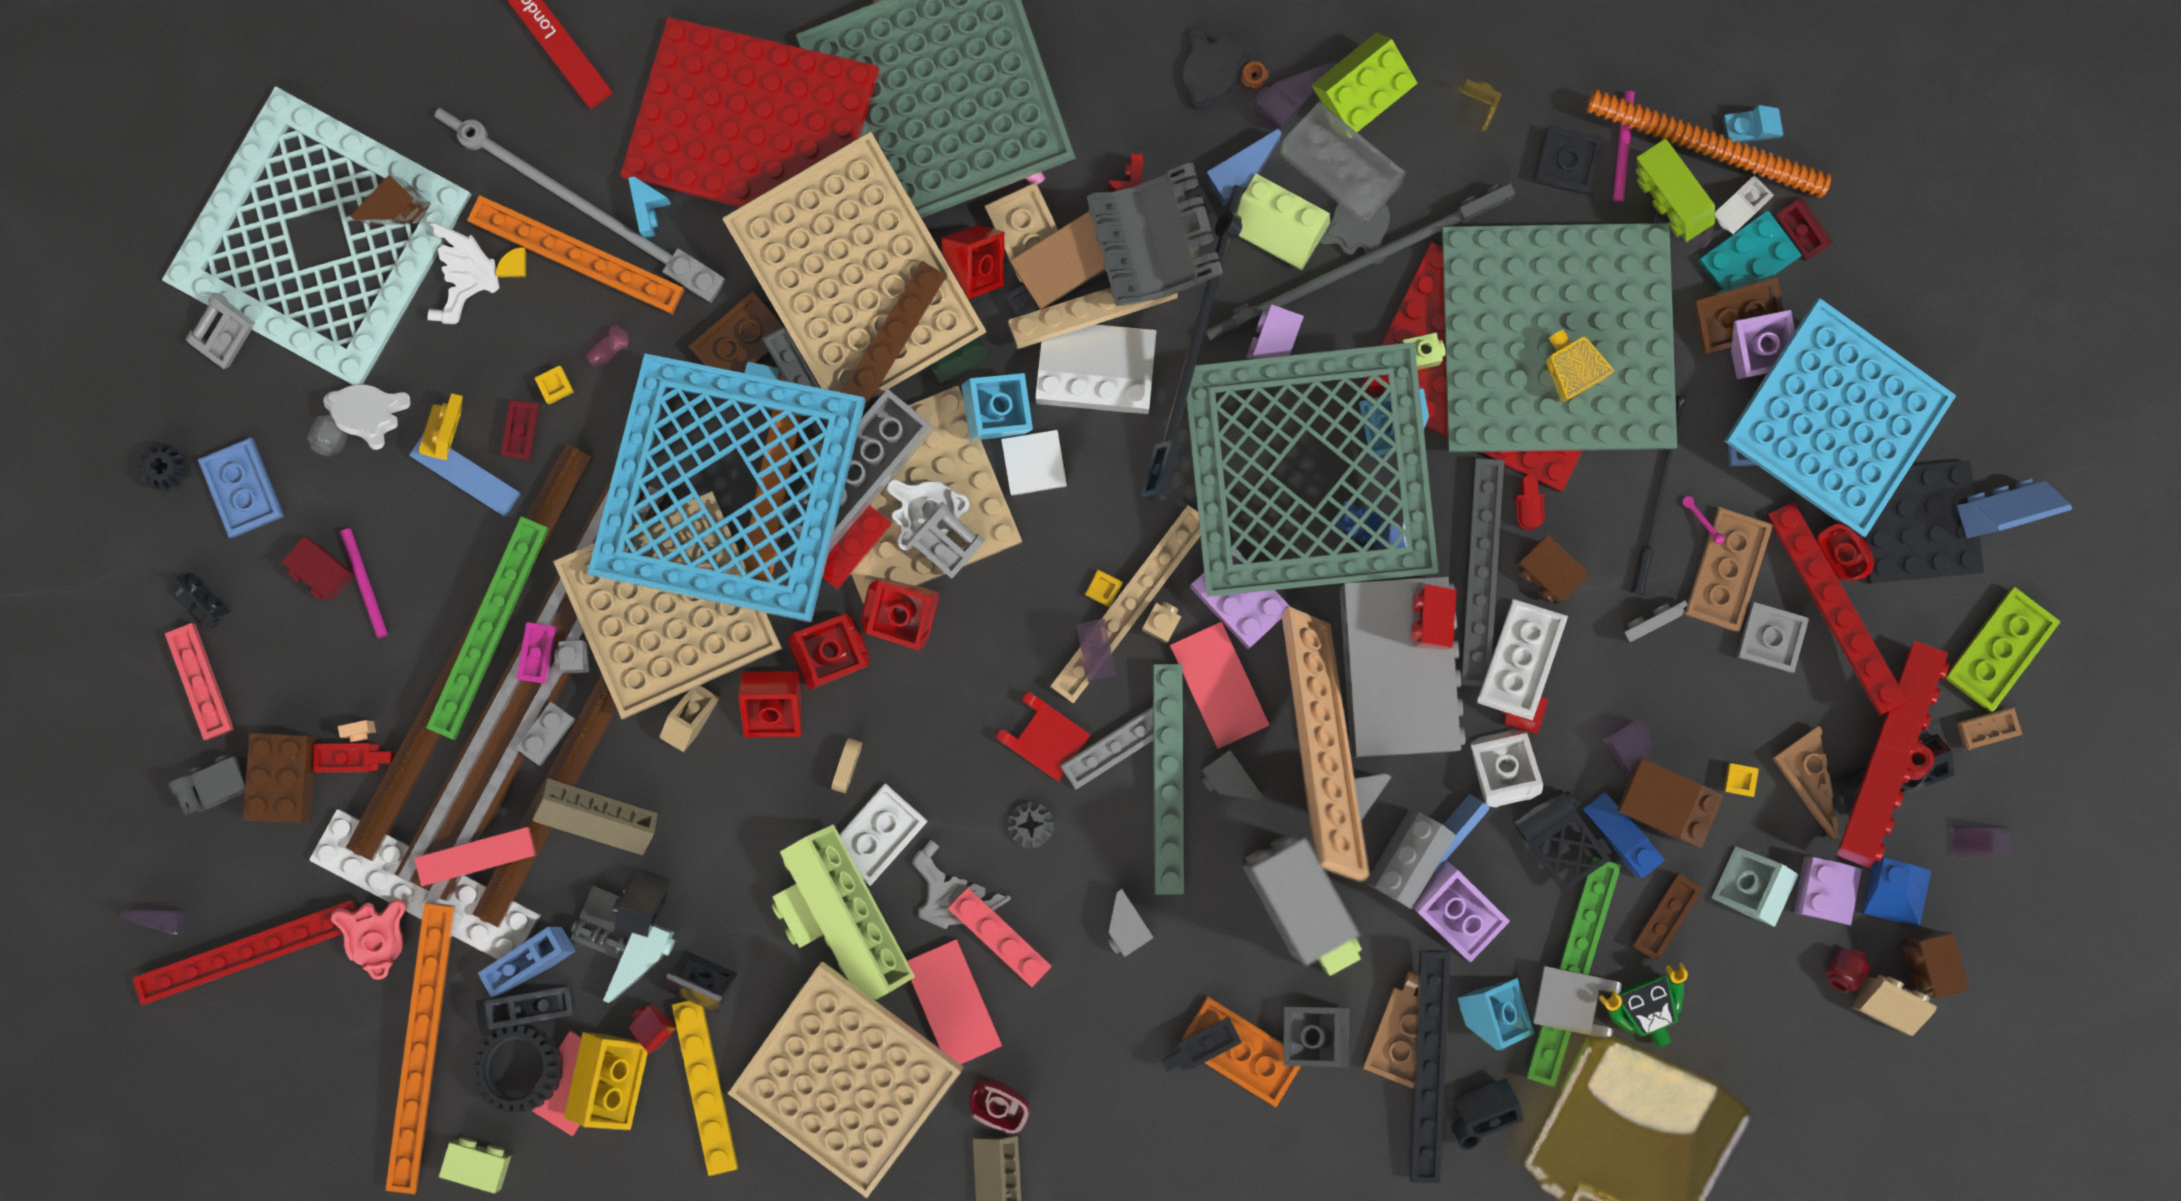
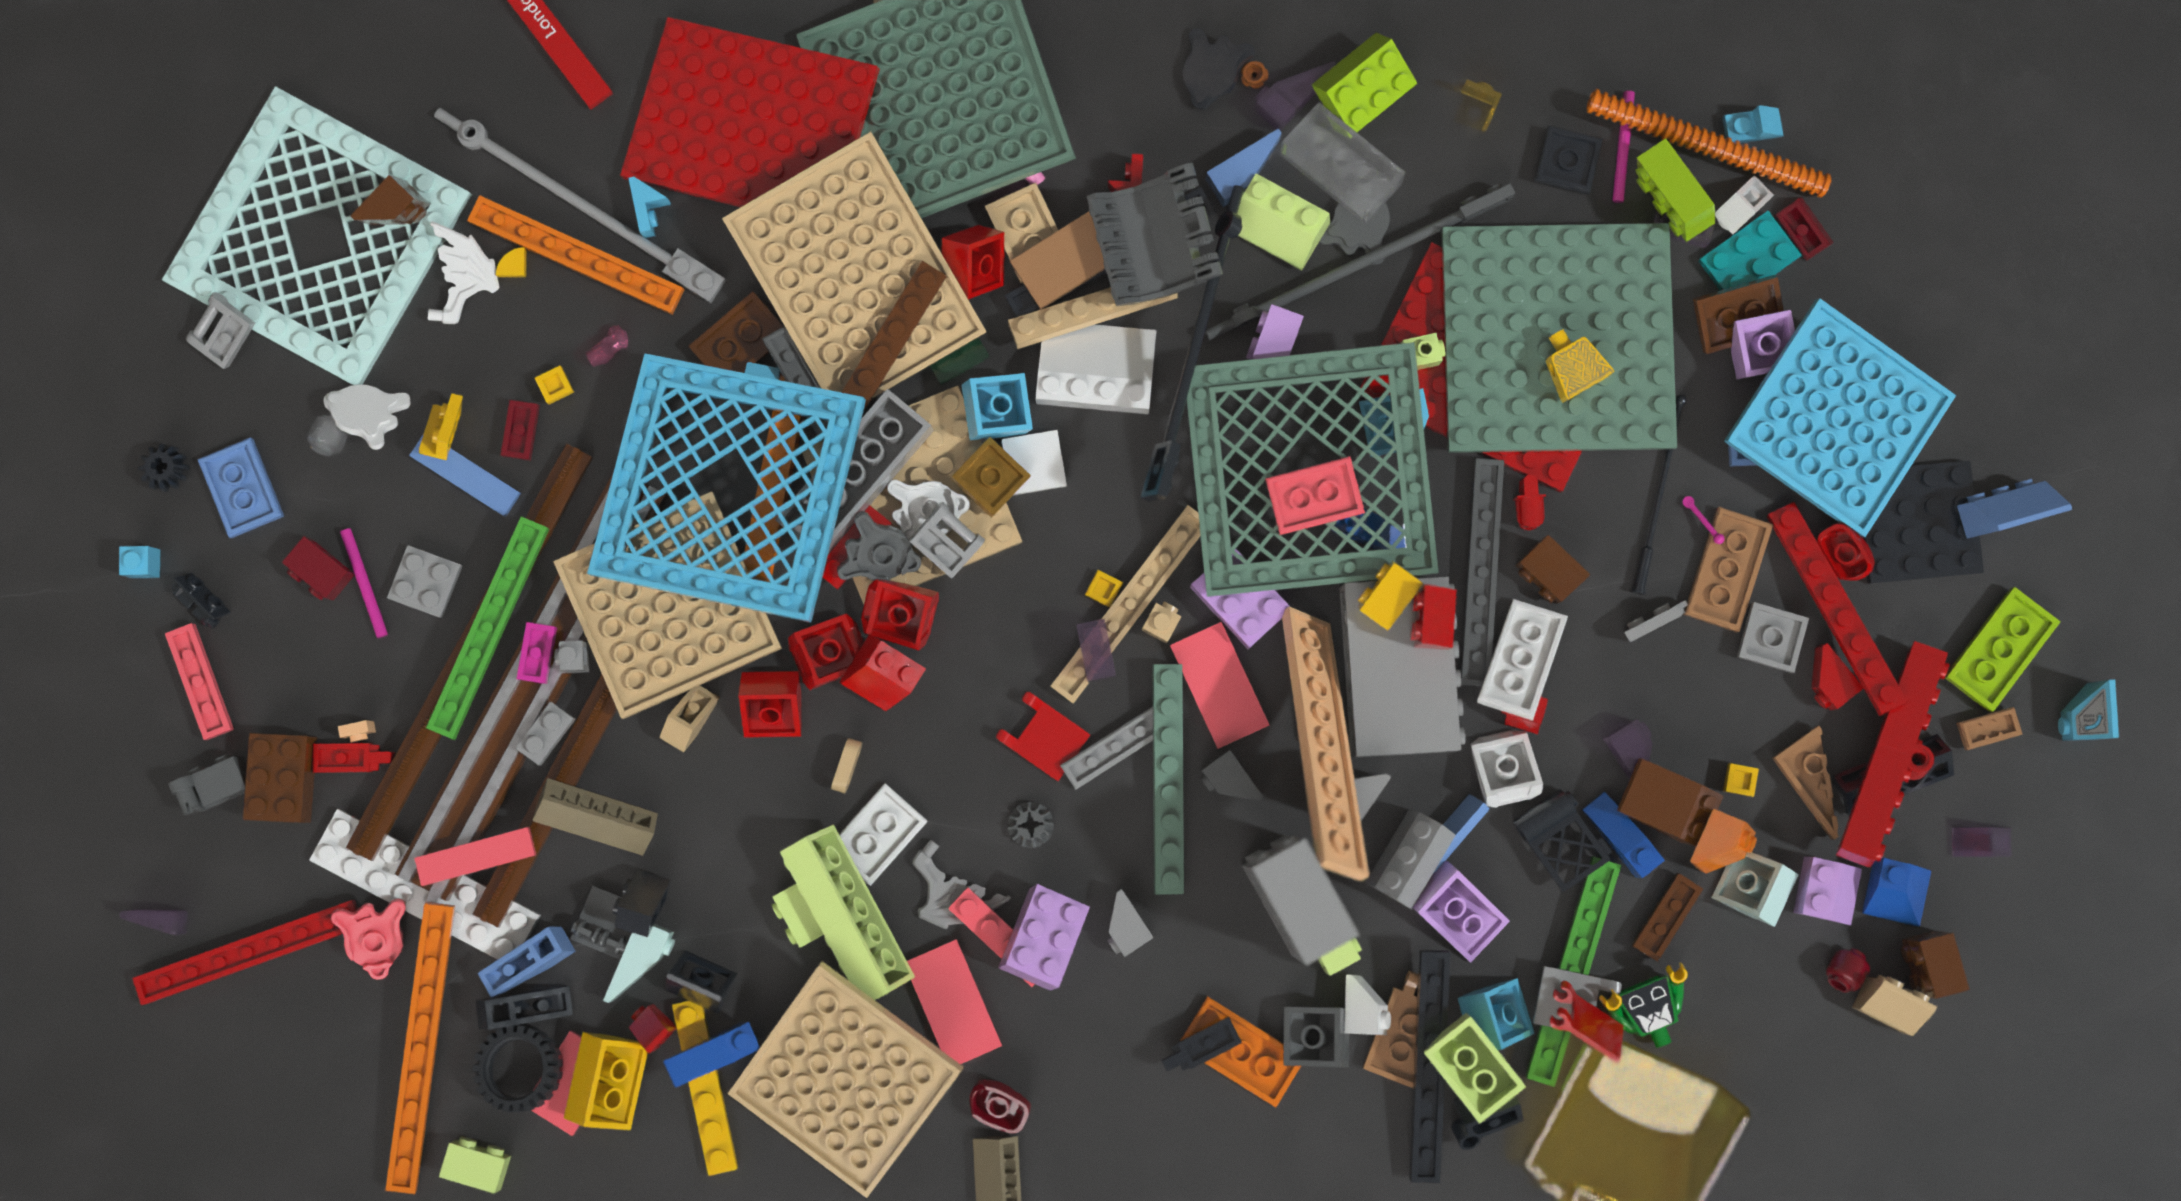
none -> medium azure brick [119,546,160,578]
none -> light grey plate [387,545,463,619]
none -> blue slope [663,1022,760,1088]
none -> dark grey tile [837,511,921,581]
none -> red slope [839,634,926,711]
none -> pearl gold plate [950,437,1031,518]
none -> lavender brick [998,884,1090,991]
none -> coral tile [1265,457,1365,535]
none -> white slope [1344,975,1391,1035]
none -> yellow brick [1358,560,1423,630]
none -> yellowish green slope [1424,1013,1526,1123]
none -> red flag [1549,981,1624,1063]
none -> orange slope [1690,809,1757,874]
none -> red slope [1811,643,1863,710]
none -> medium azure slope [2058,680,2119,741]

